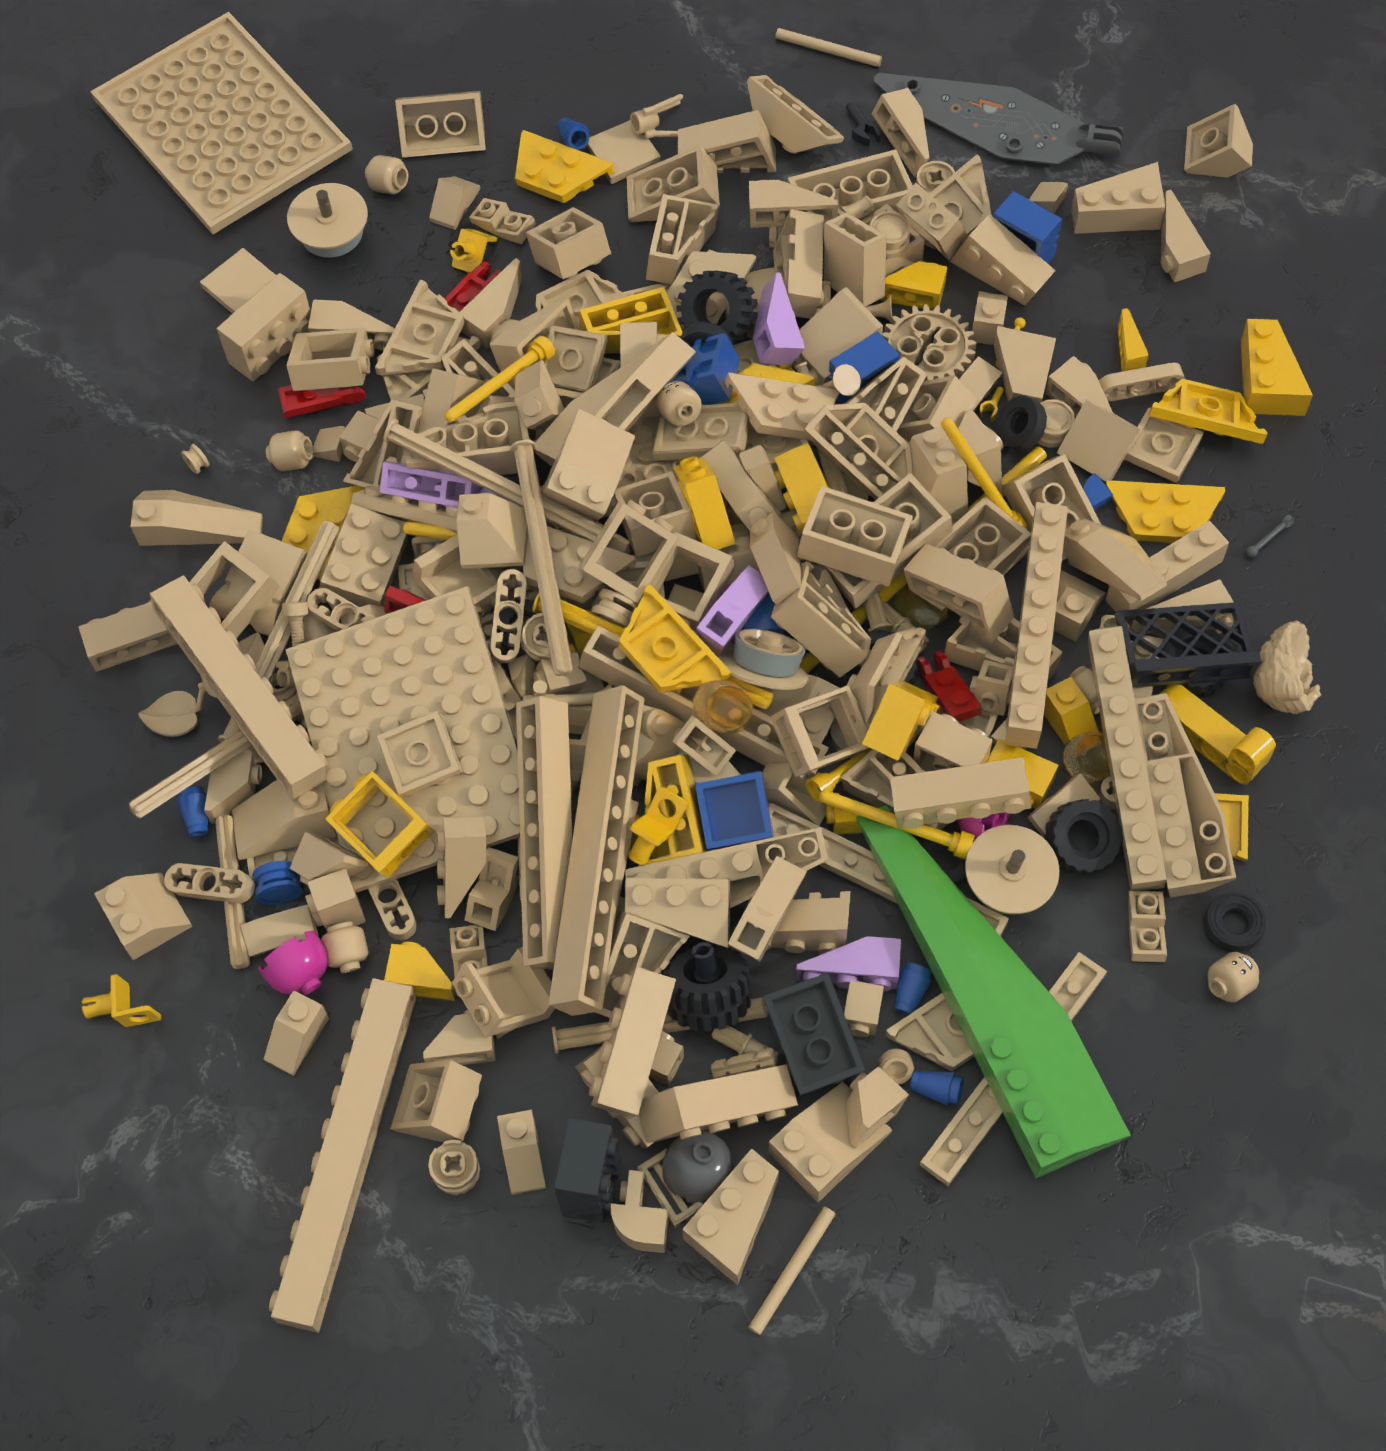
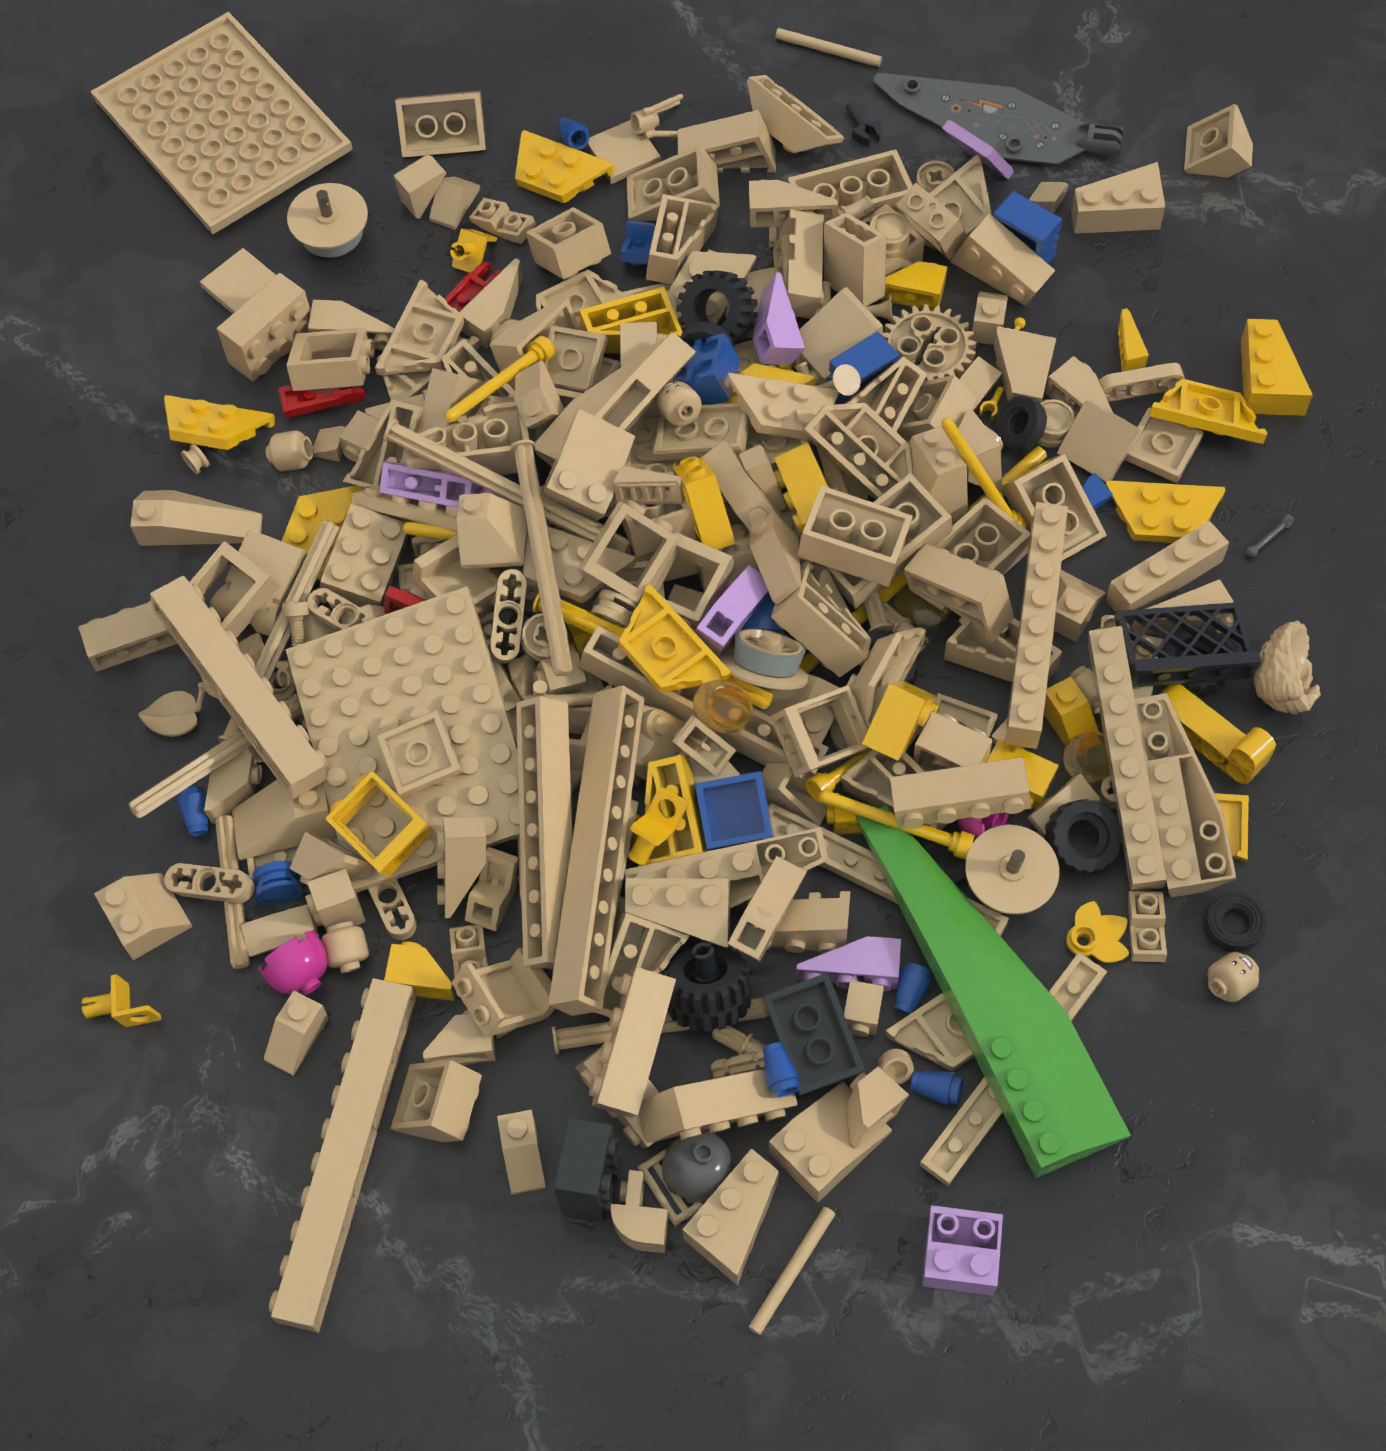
tan head [365,155,408,195] -> none
tan wheel [428,1139,480,1195] -> none
tan brick [649,1031,684,1087] -> none
tan slope [871,88,930,178] -> none
red hinge [917,650,982,722] -> none
tan brick [970,660,1014,716] -> none
tan wedge [1063,519,1167,601] -> none
tan slope [1161,190,1211,282] -> none
none -> yellow wing [164,395,275,450]
none -> tan slope [393,155,446,219]
none -> tan slope [613,466,685,505]
none -> blue bracket [620,221,655,266]
none -> blue cone [762,1042,801,1098]
none -> lavender slope [922,1205,1003,1296]
none -> lavender tile [942,120,1014,180]
none -> yellow plate [1066,901,1129,963]

